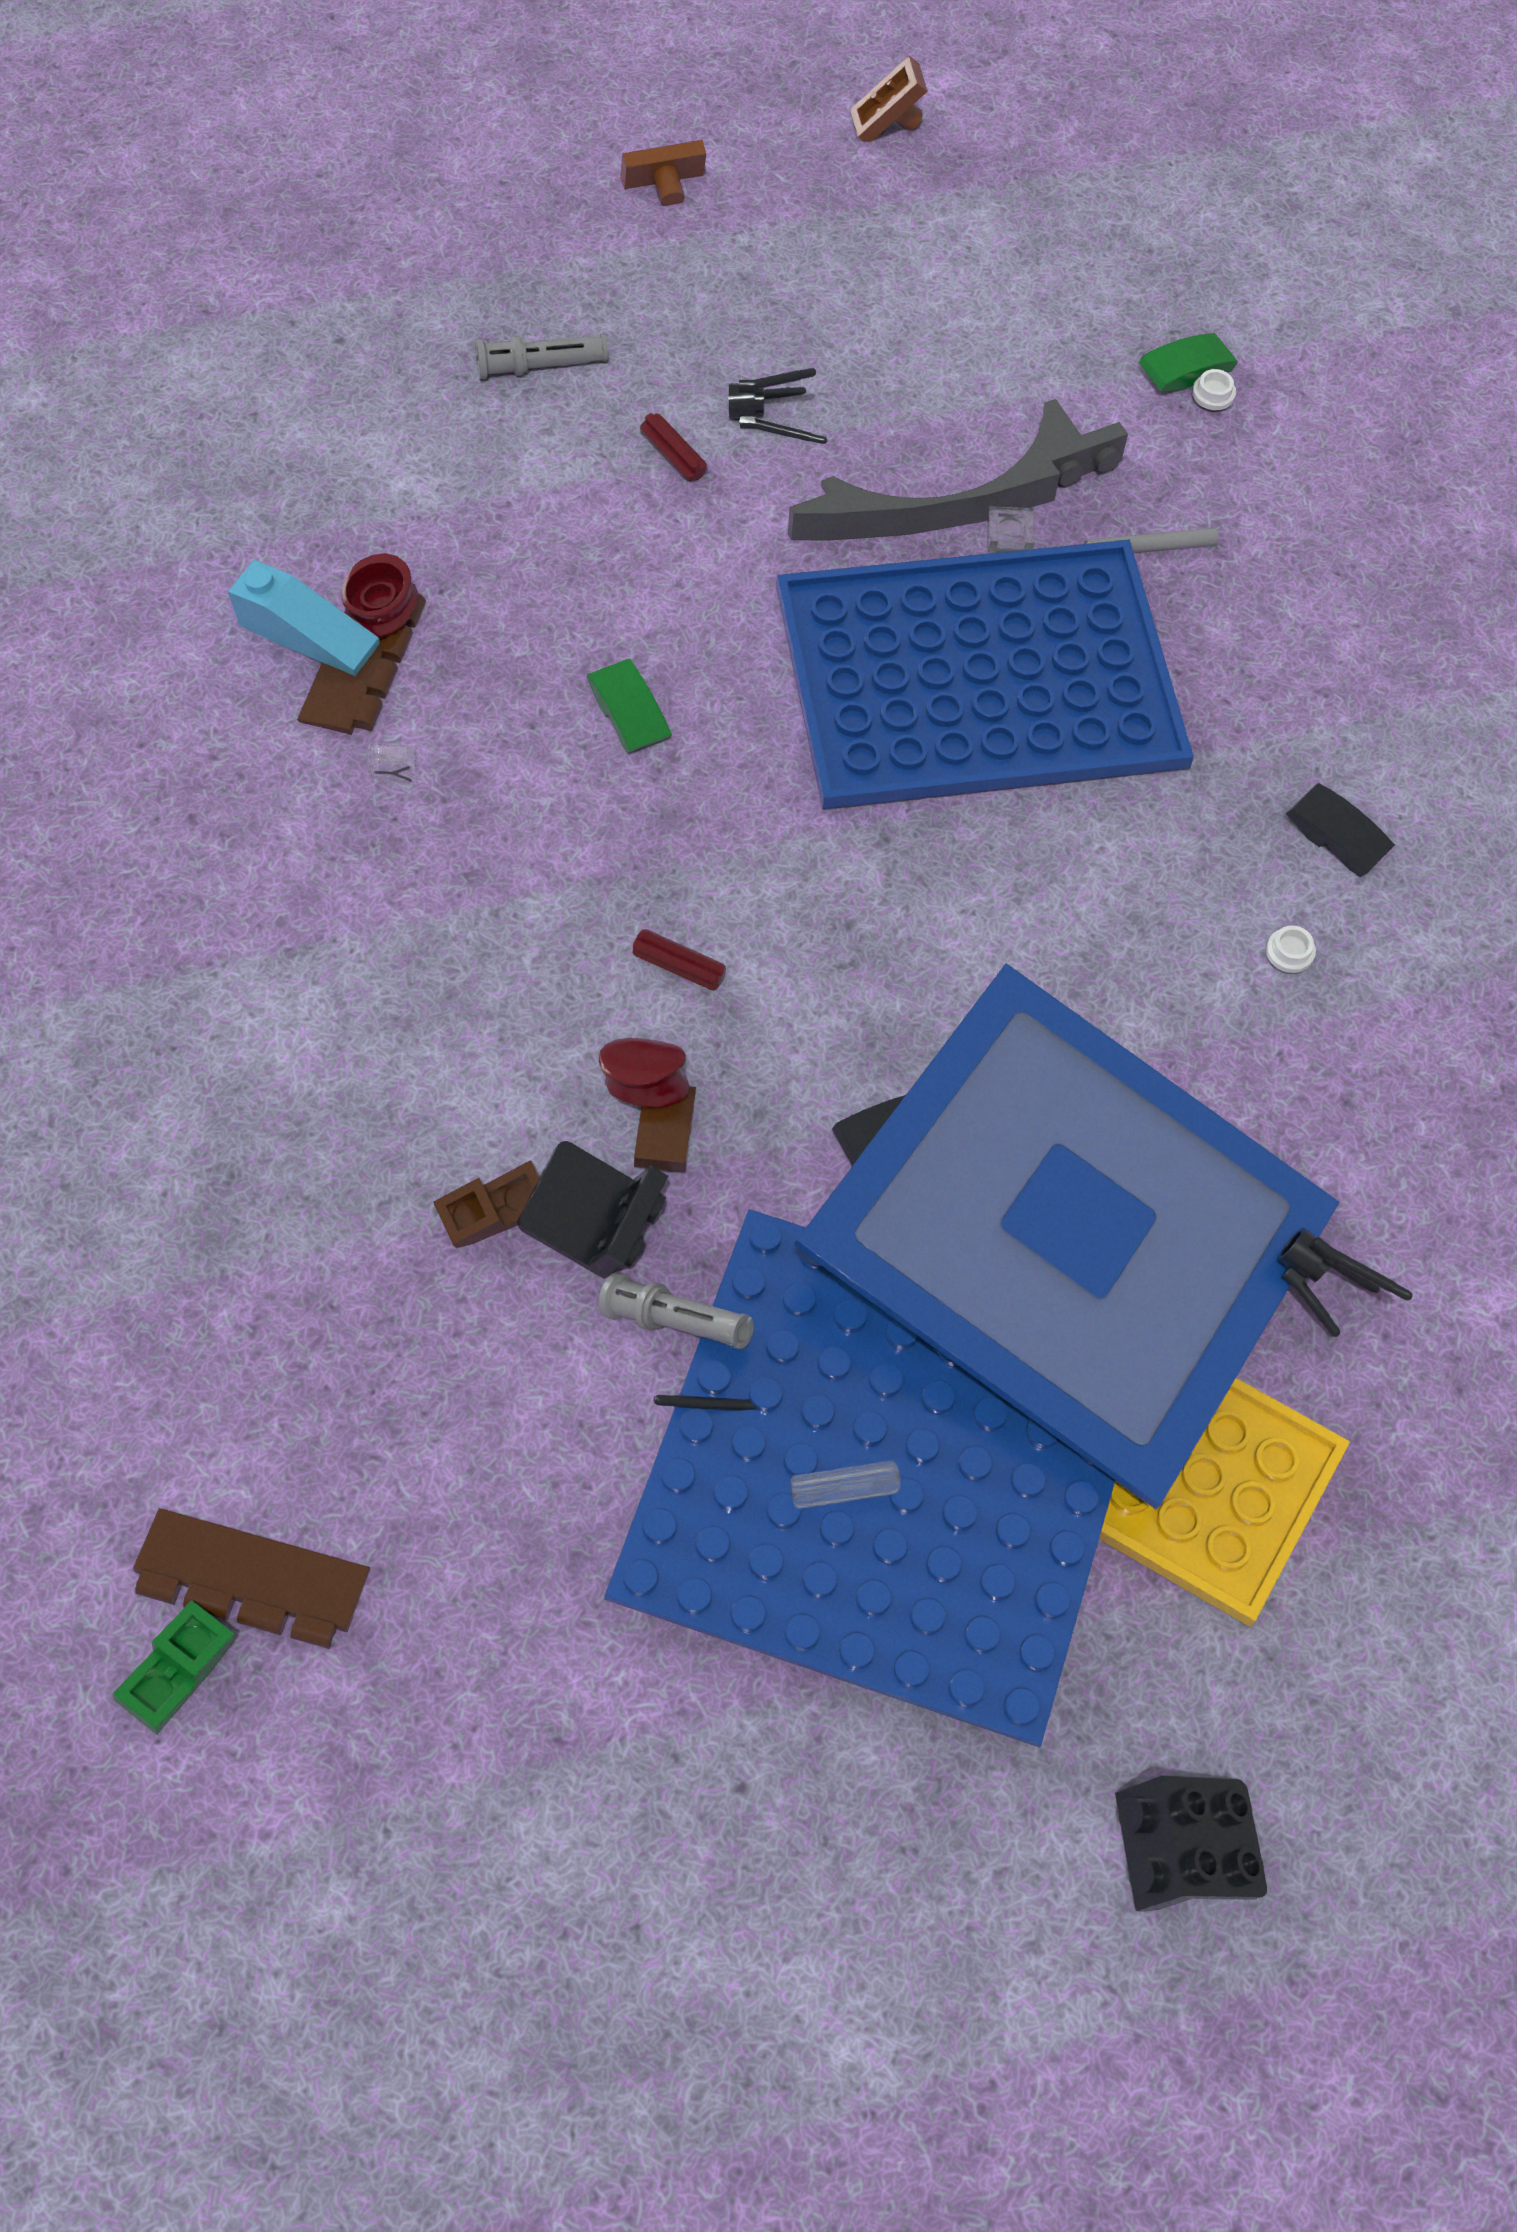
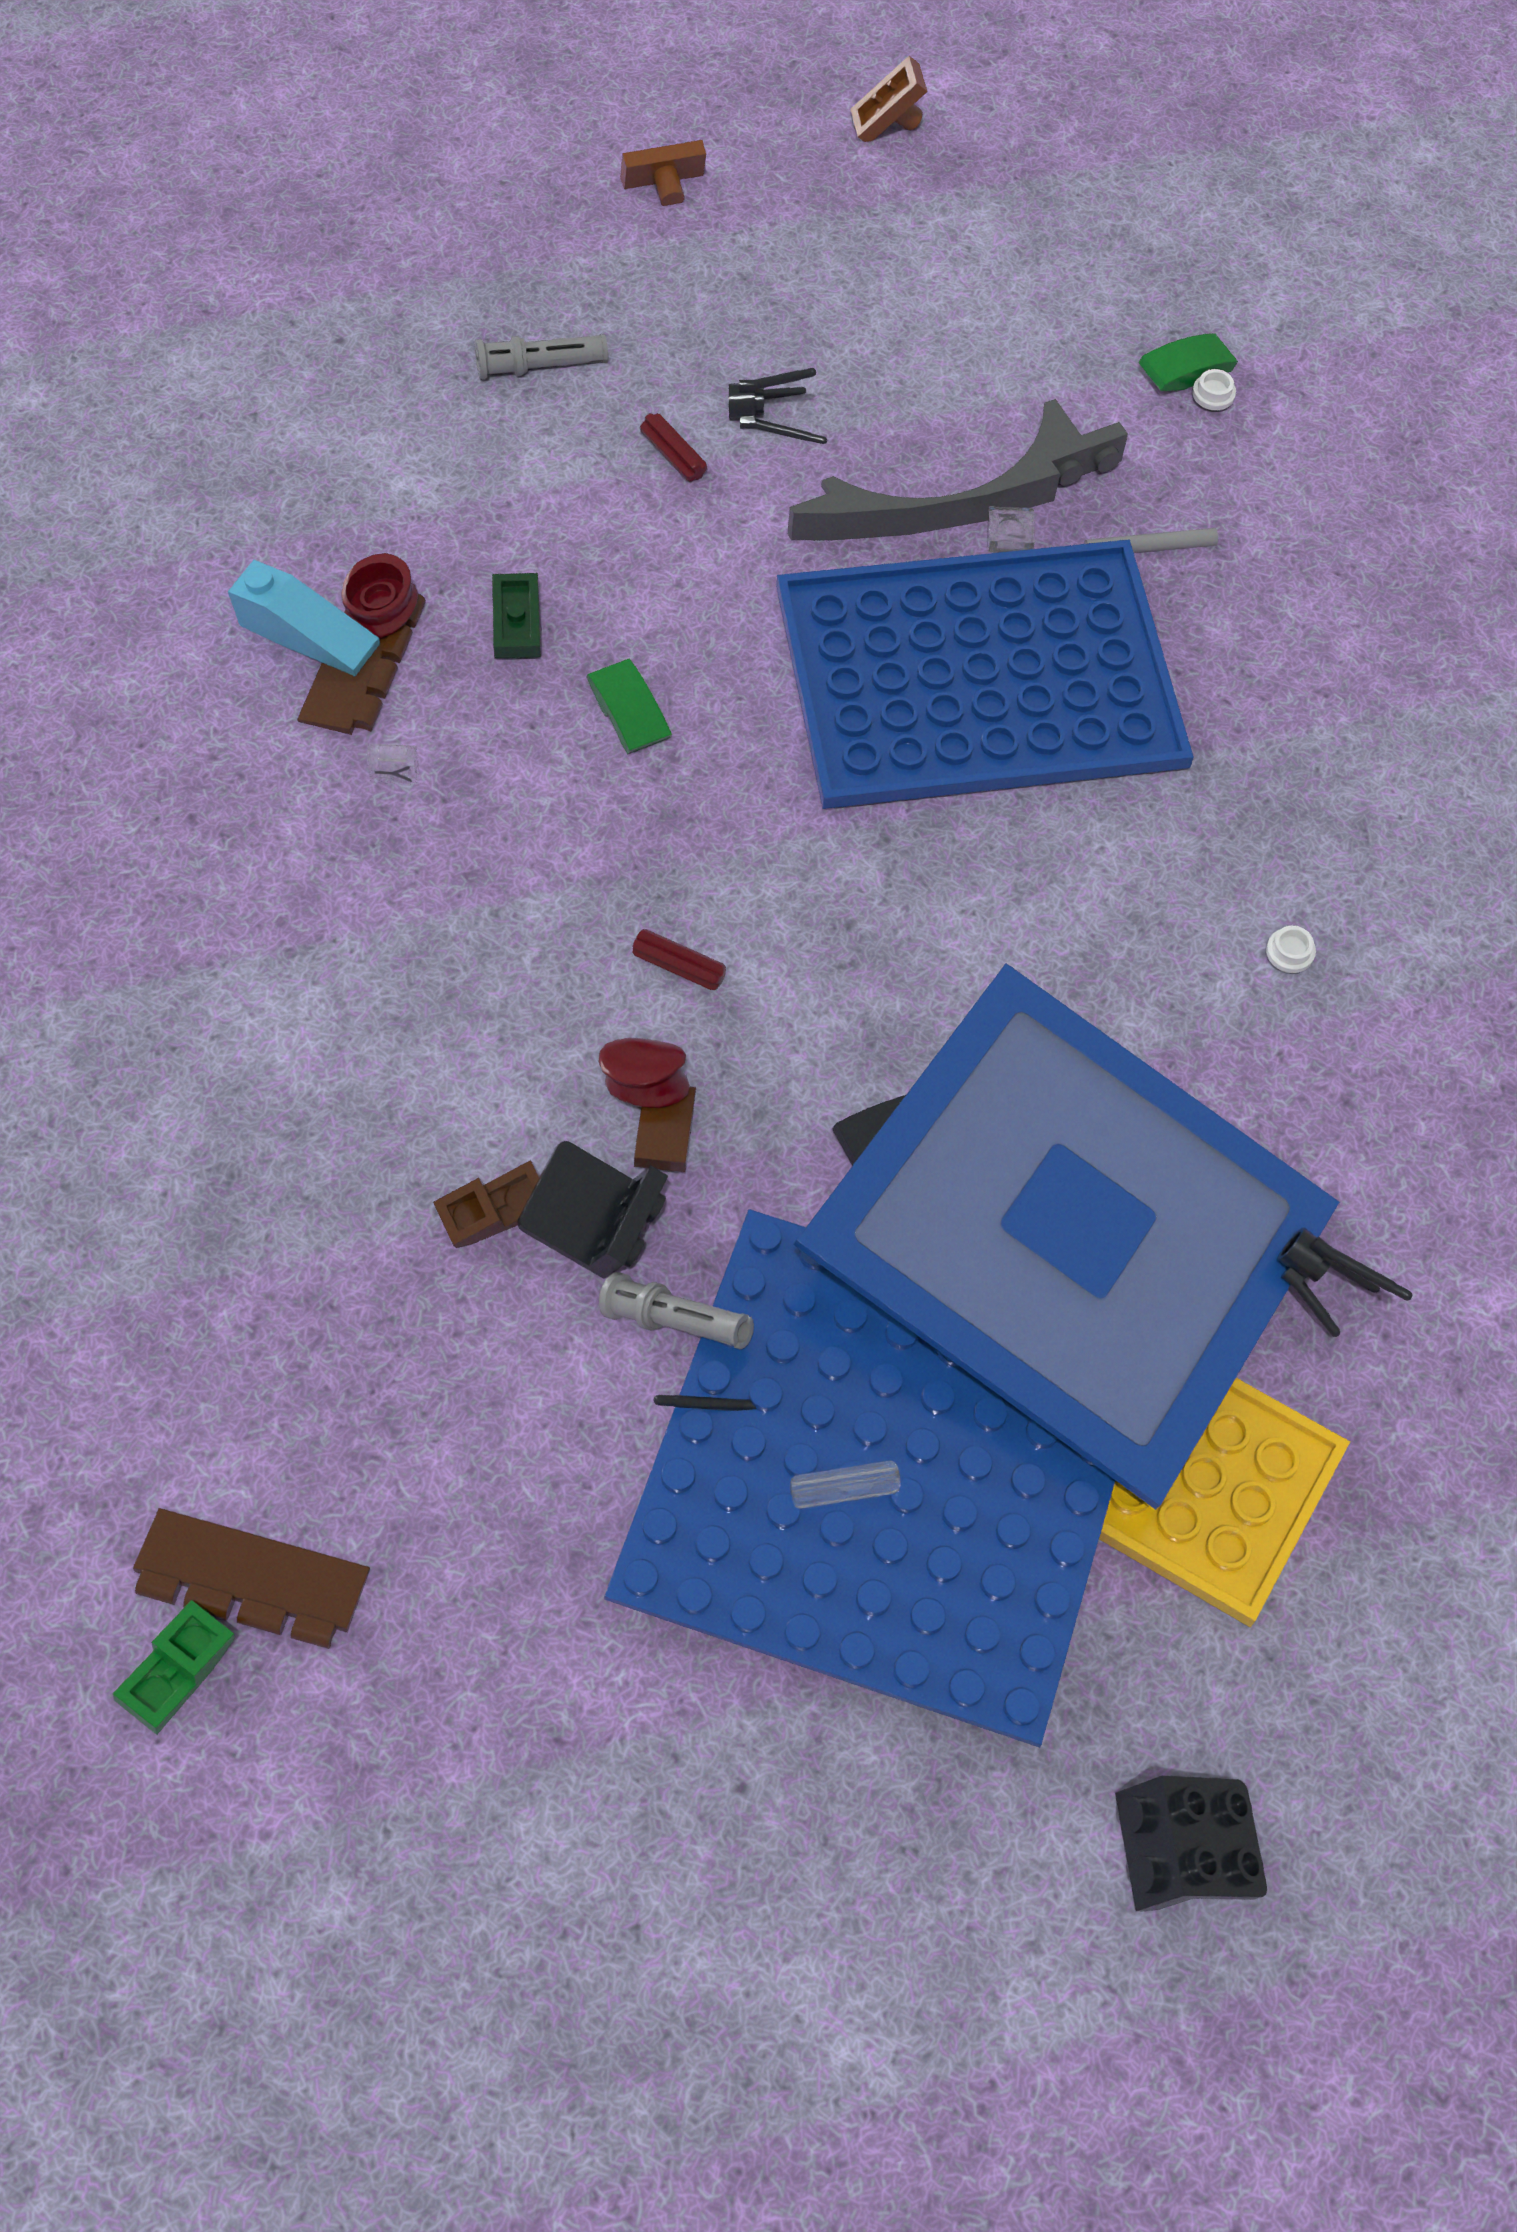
black slope [1285,783,1395,877] -> none
none -> dark green plate [492,573,541,659]

